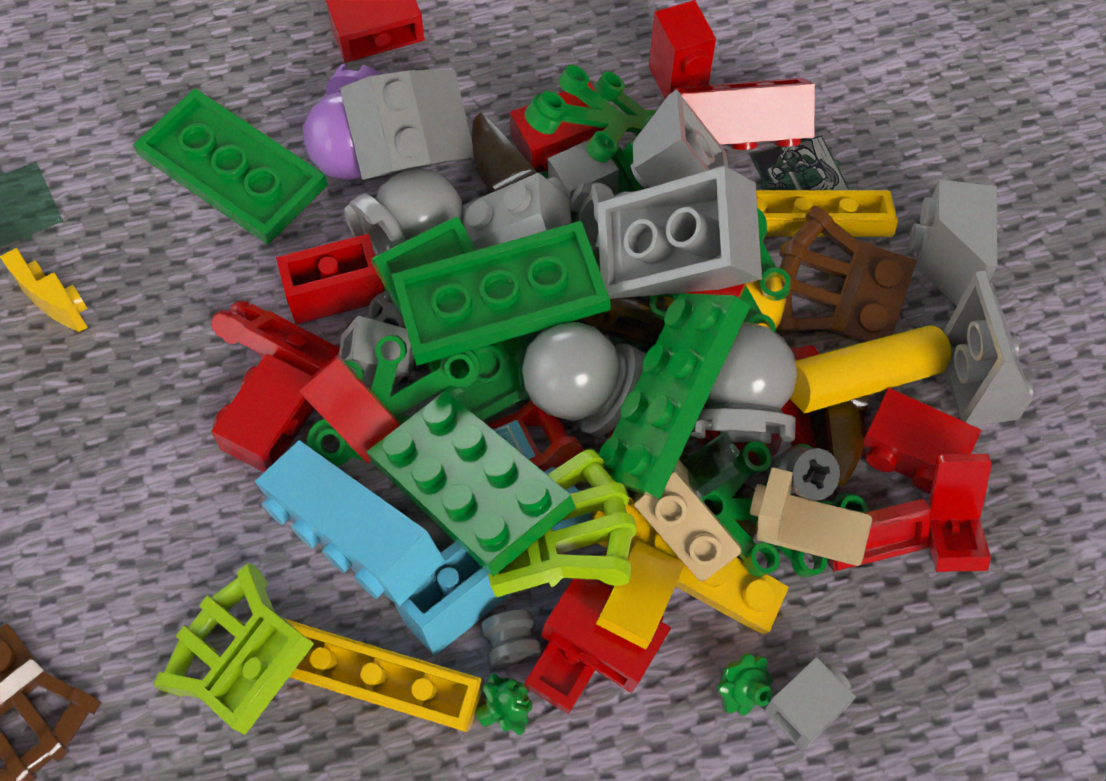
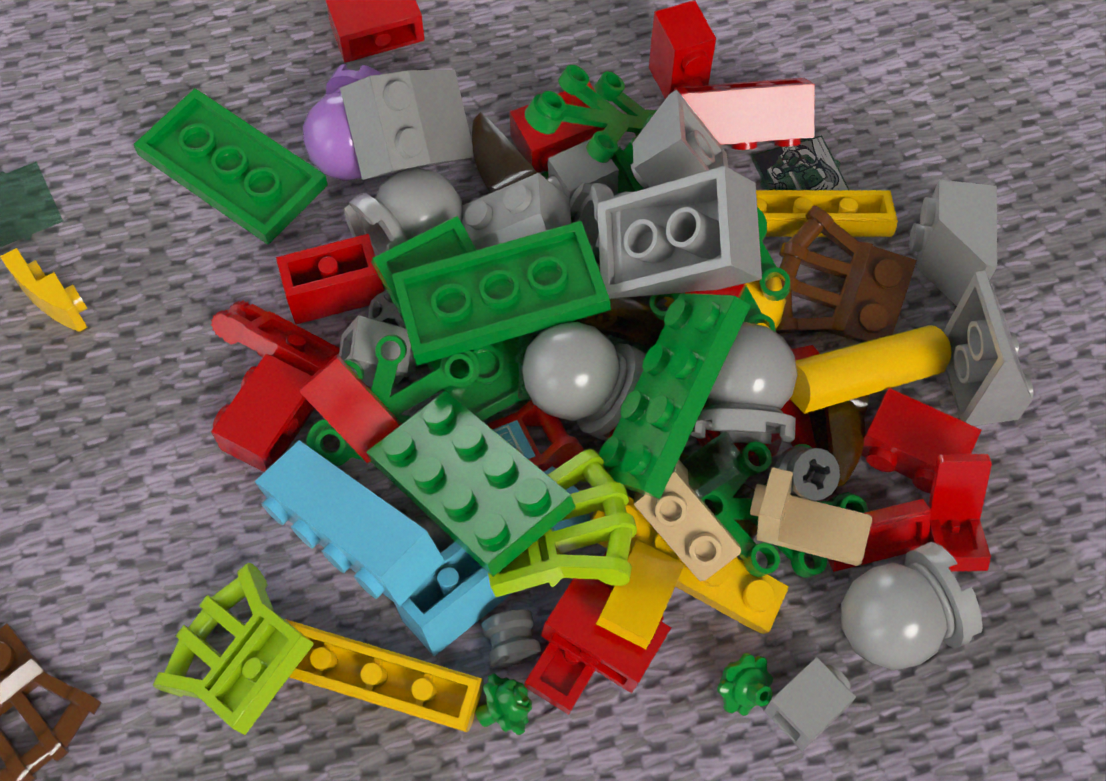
none -> light grey tile [841,542,983,671]

